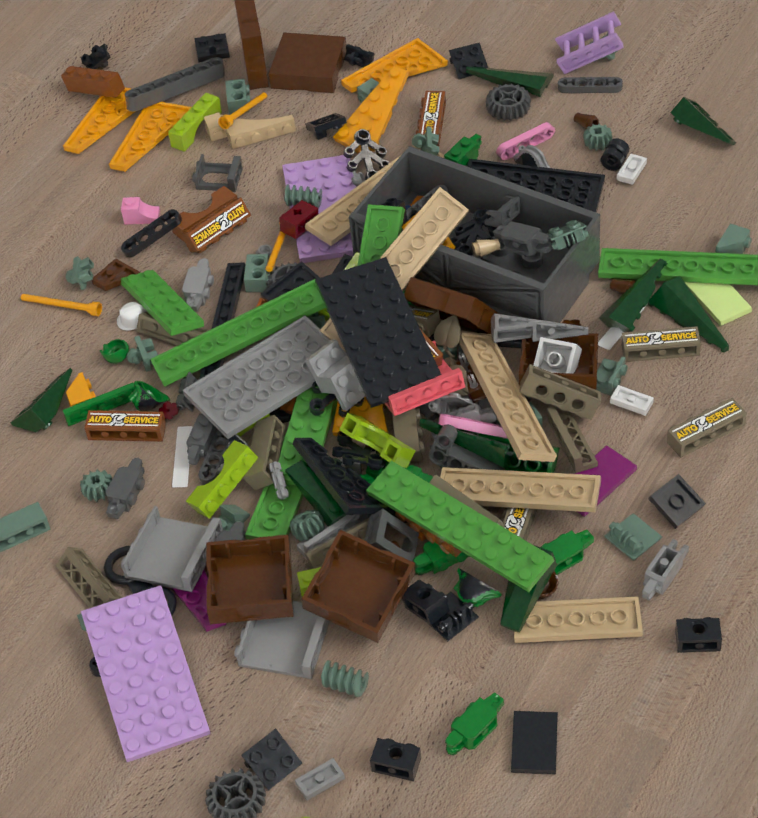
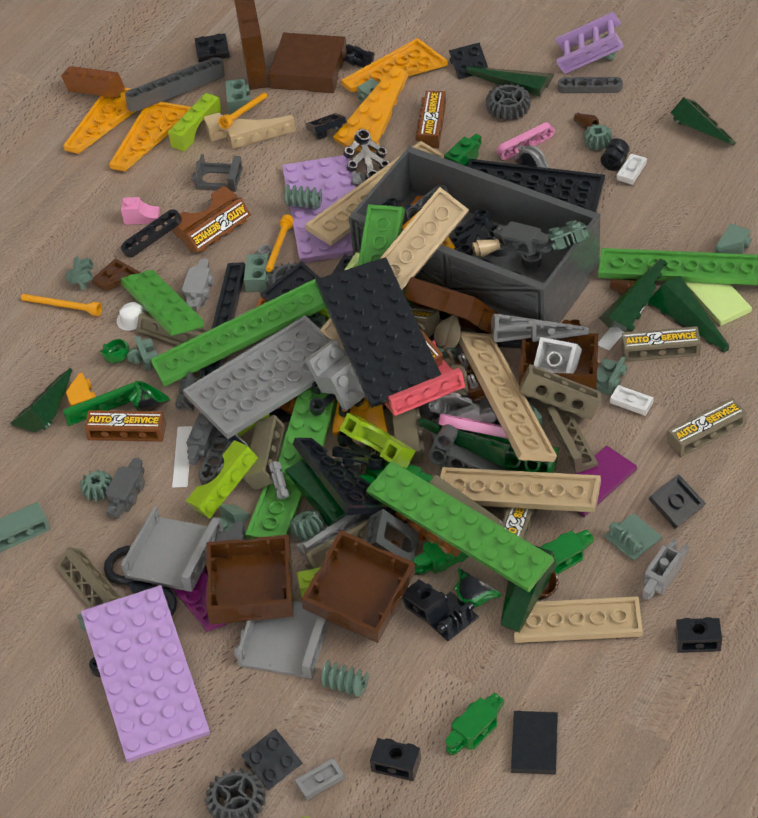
black hips [81,44,111,69] -> none
dark red plant [158,402,179,420] -> none
dark red brick [279,200,319,239] -> none
sand green hips [412,126,439,156] -> none
dark grey hinge [485,195,520,227] -> none

